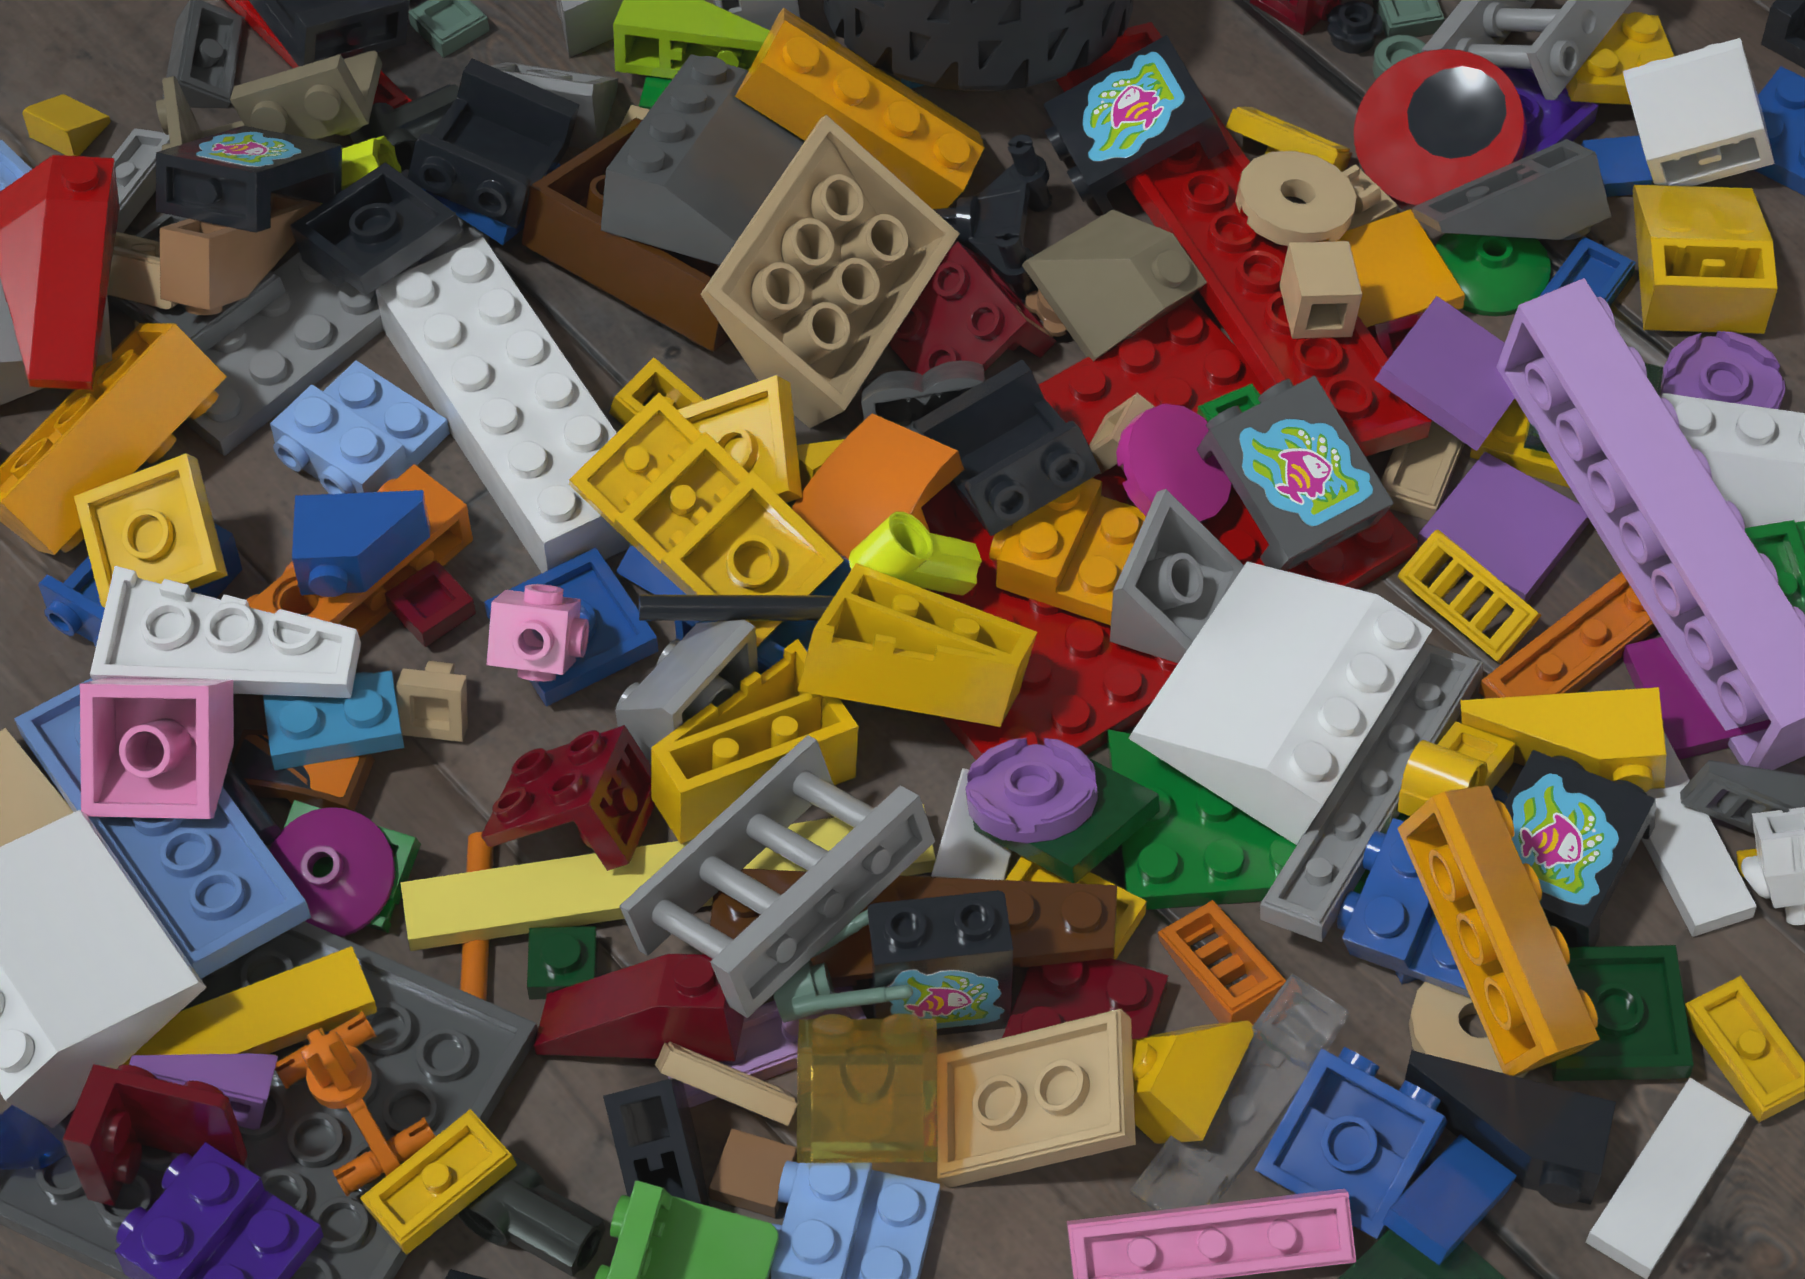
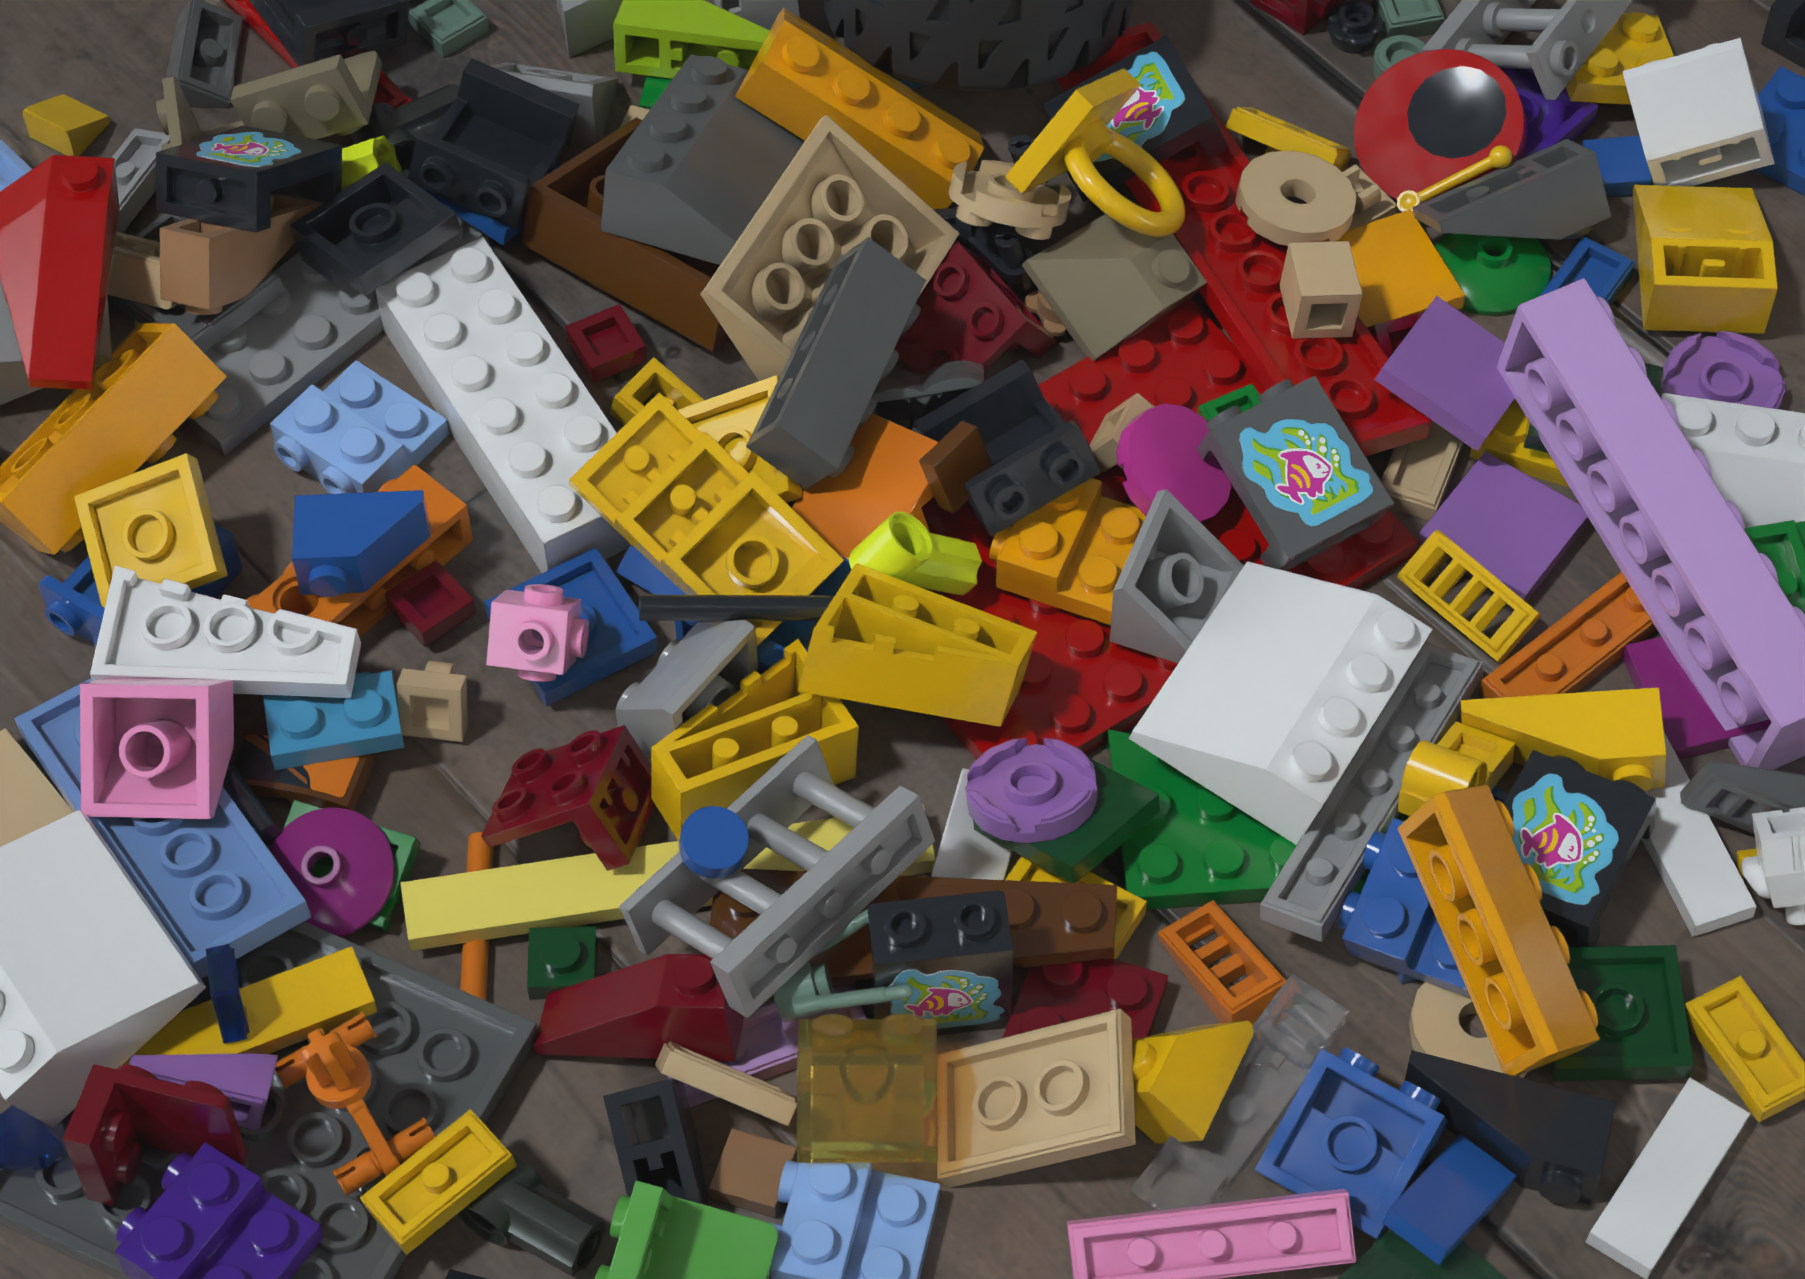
none -> clear blue tile [206,944,250,1044]
none -> dark red plate [565,304,647,383]
none -> blue tile [679,806,749,878]
none -> dark grey brick [746,237,926,490]
none -> reddish brown tile [919,421,993,513]
none -> tan plate [949,160,1072,240]
none -> yellow tile [1005,68,1185,237]
none -> yellow hinge [1396,145,1512,212]

